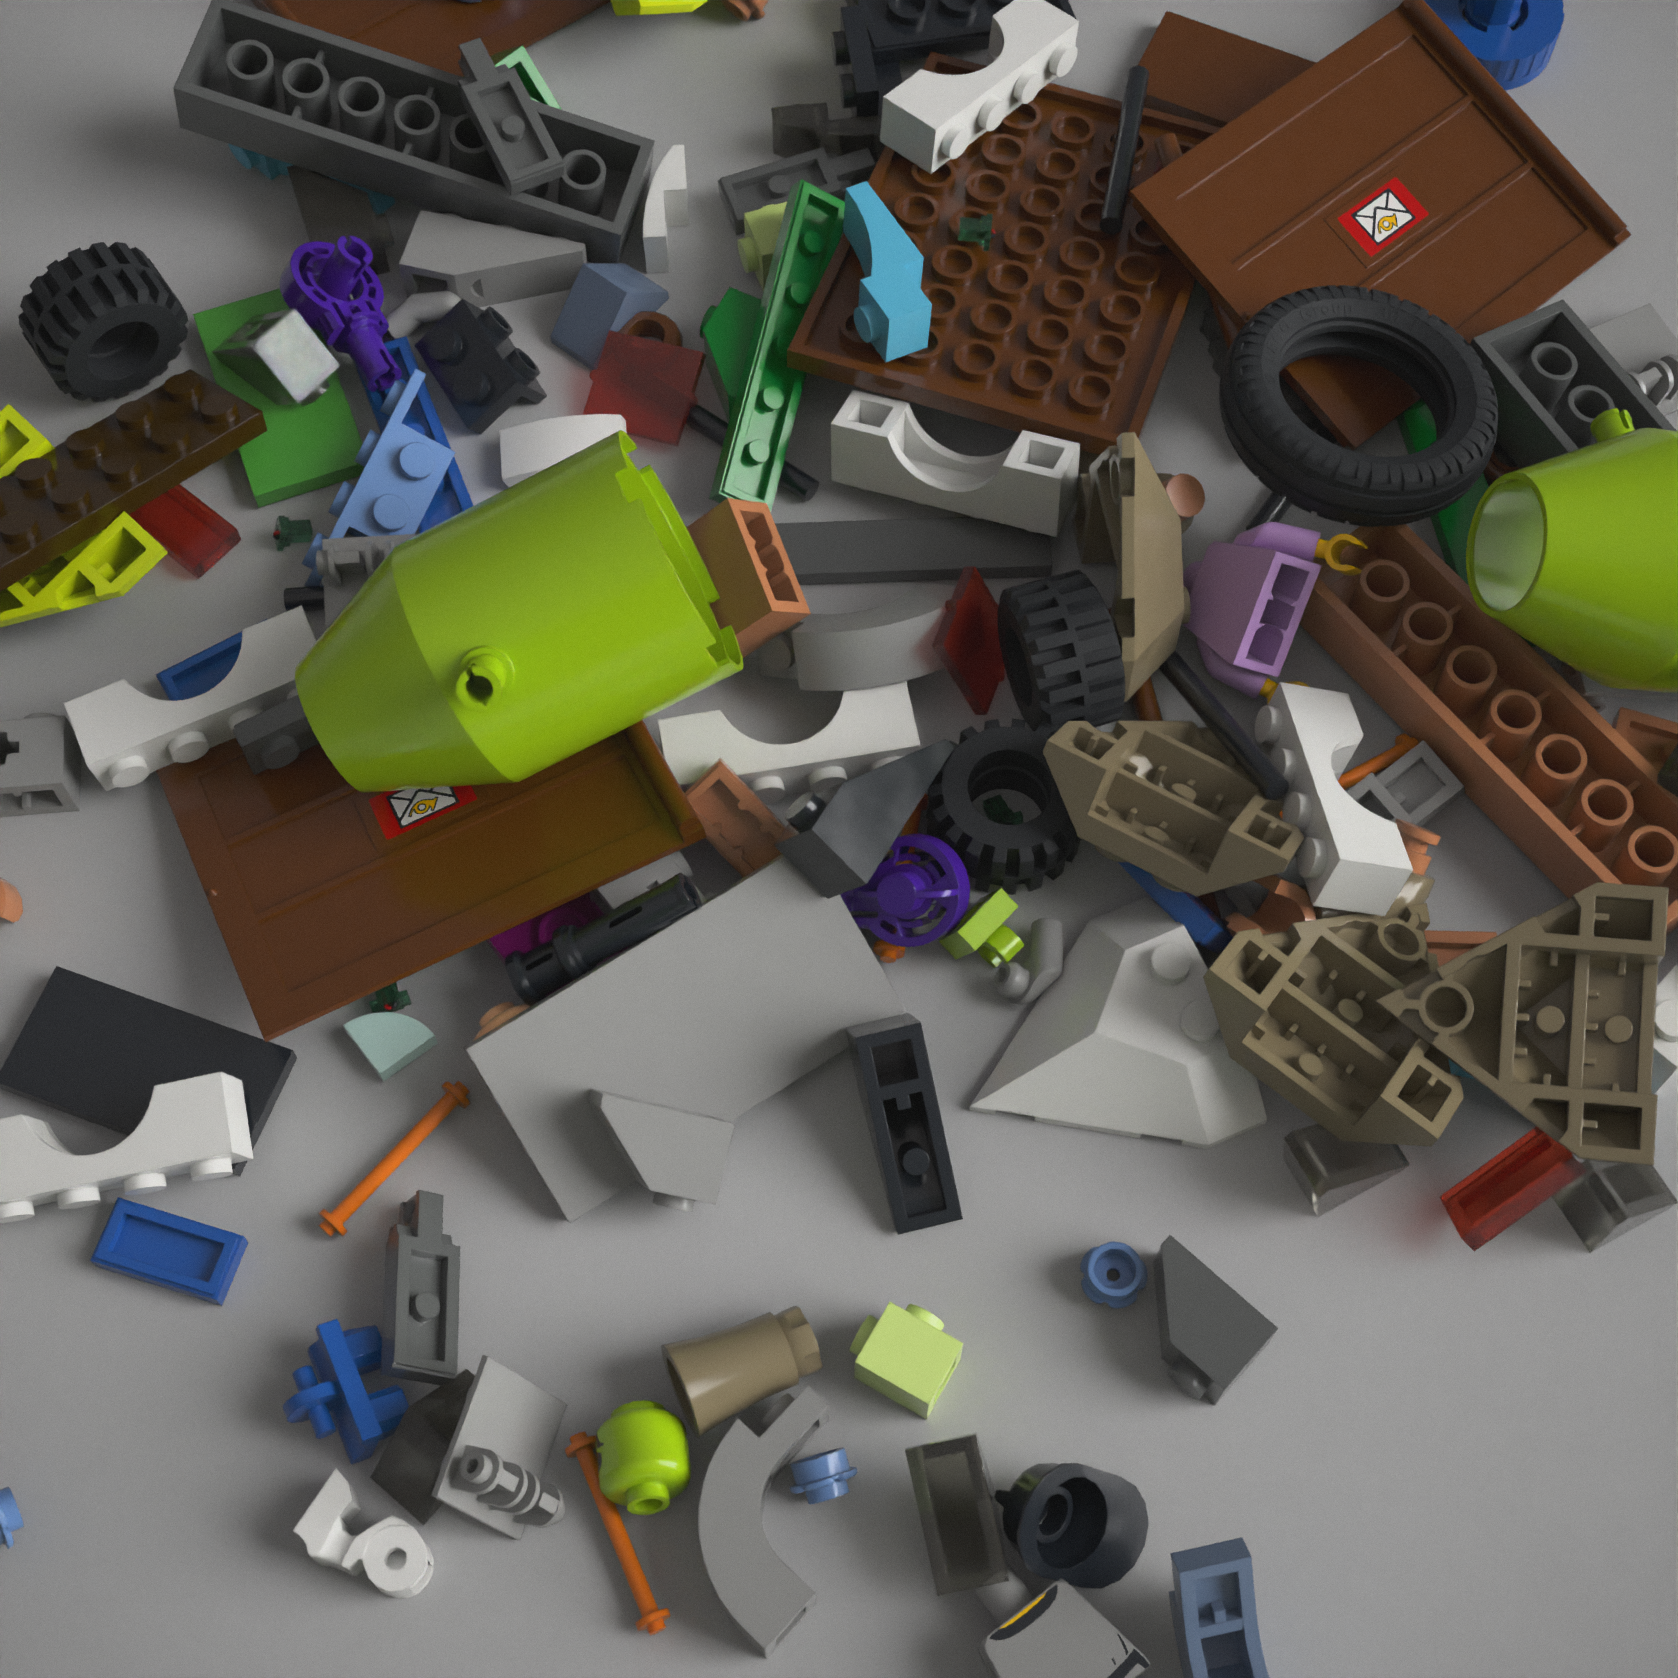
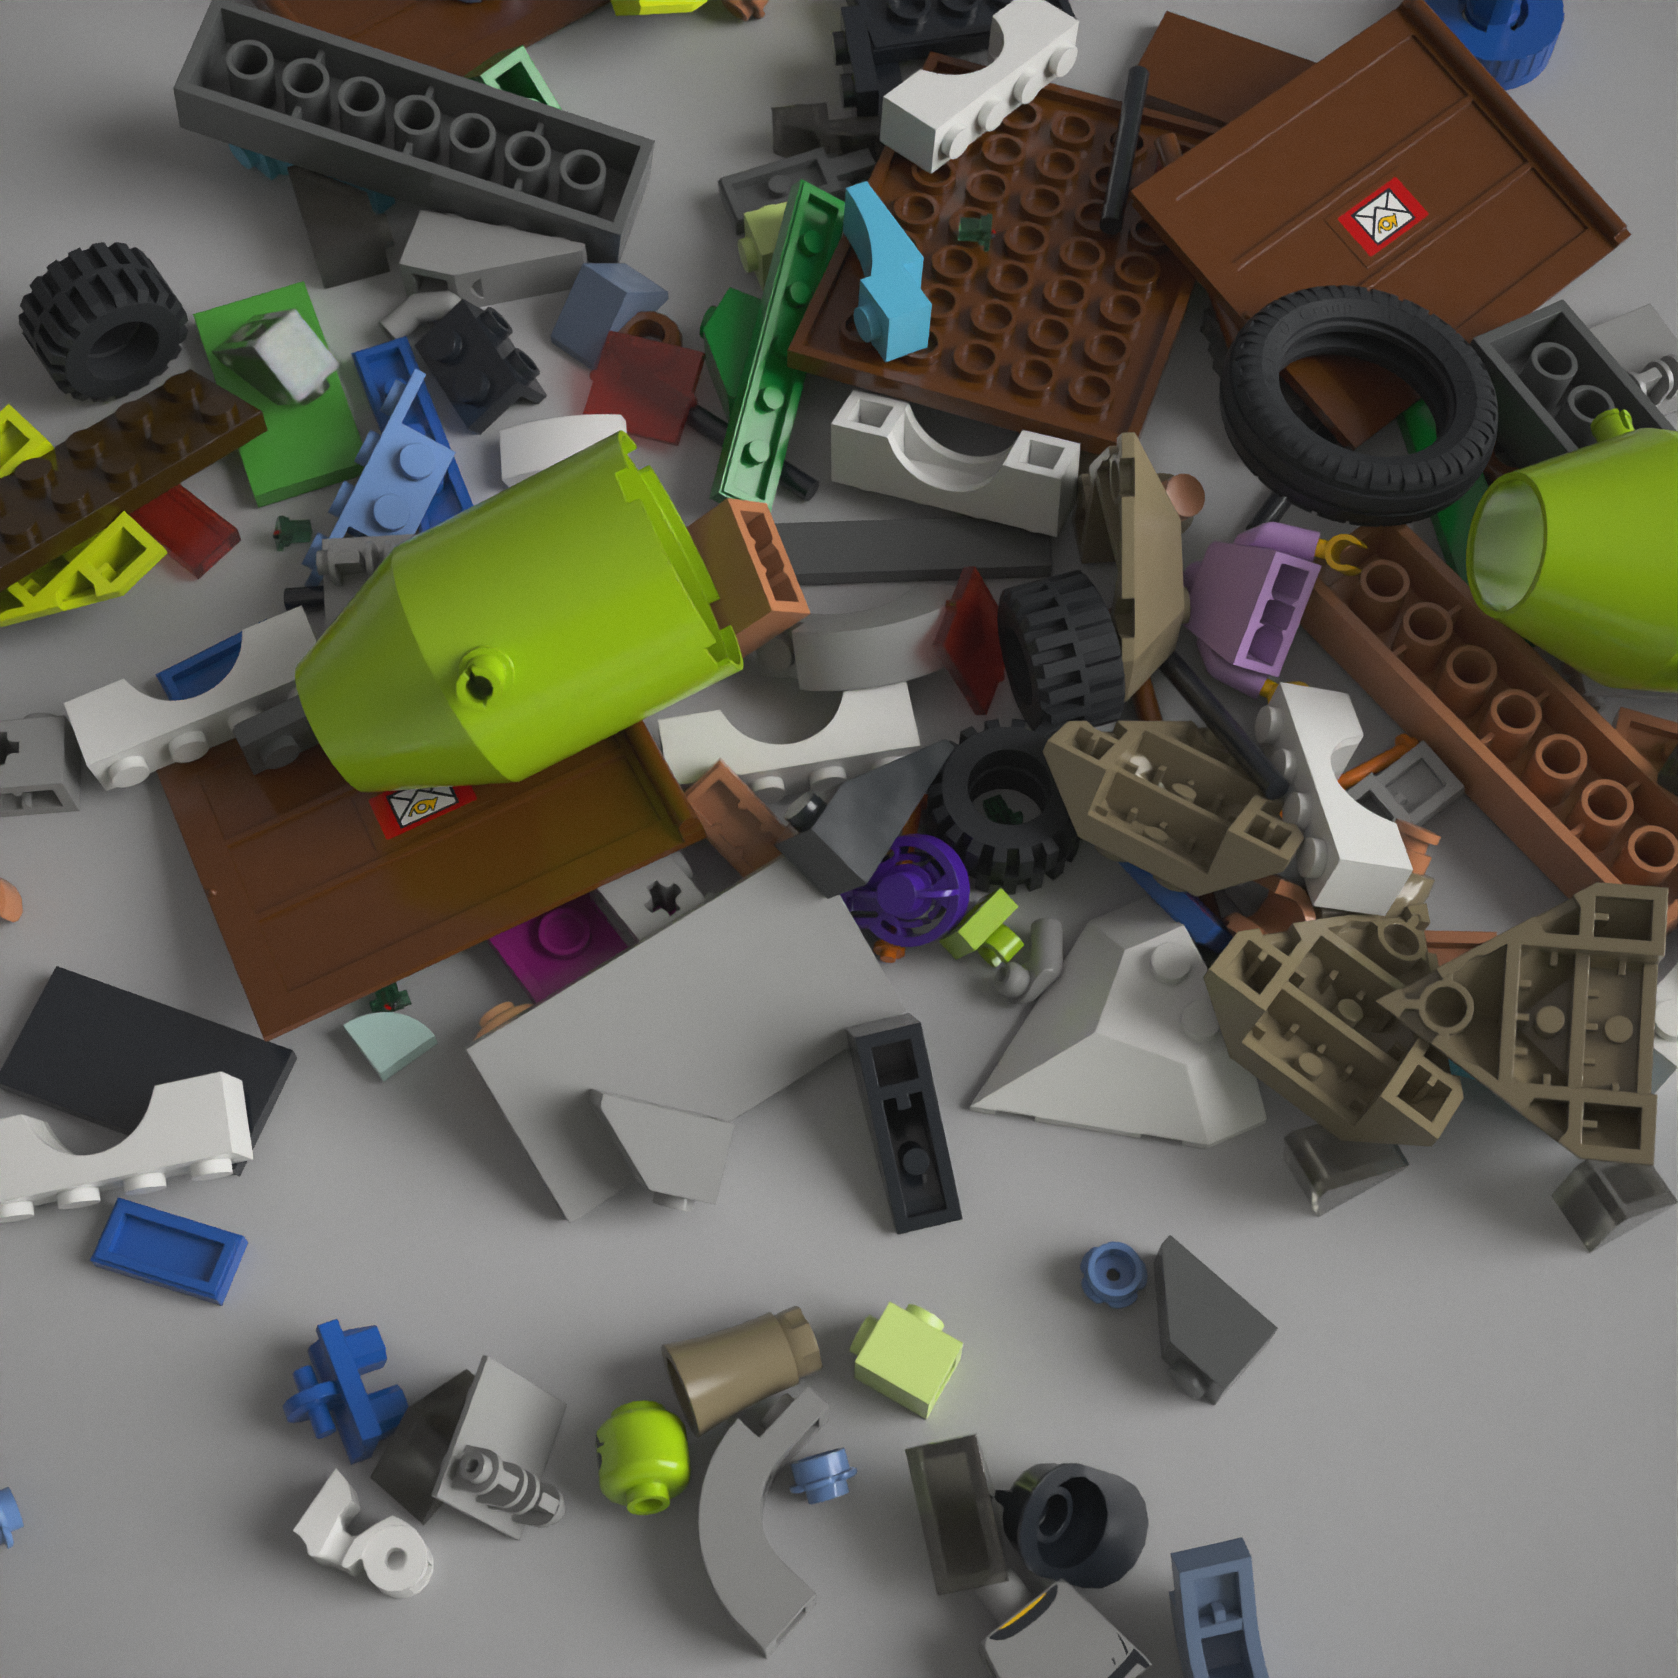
dark purple pin [279,235,402,392] -> none
orange axle [318,1081,470,1237] -> none
dark grey hinge [380,1190,460,1386] -> none
dark grey hinge [457,38,565,196] -> none
black pin [505,873,702,1007] -> none
orange axle [564,1431,671,1636] -> none
white slope [643,144,689,273] -> none
clear red tile [1439,1126,1587,1251] -> none

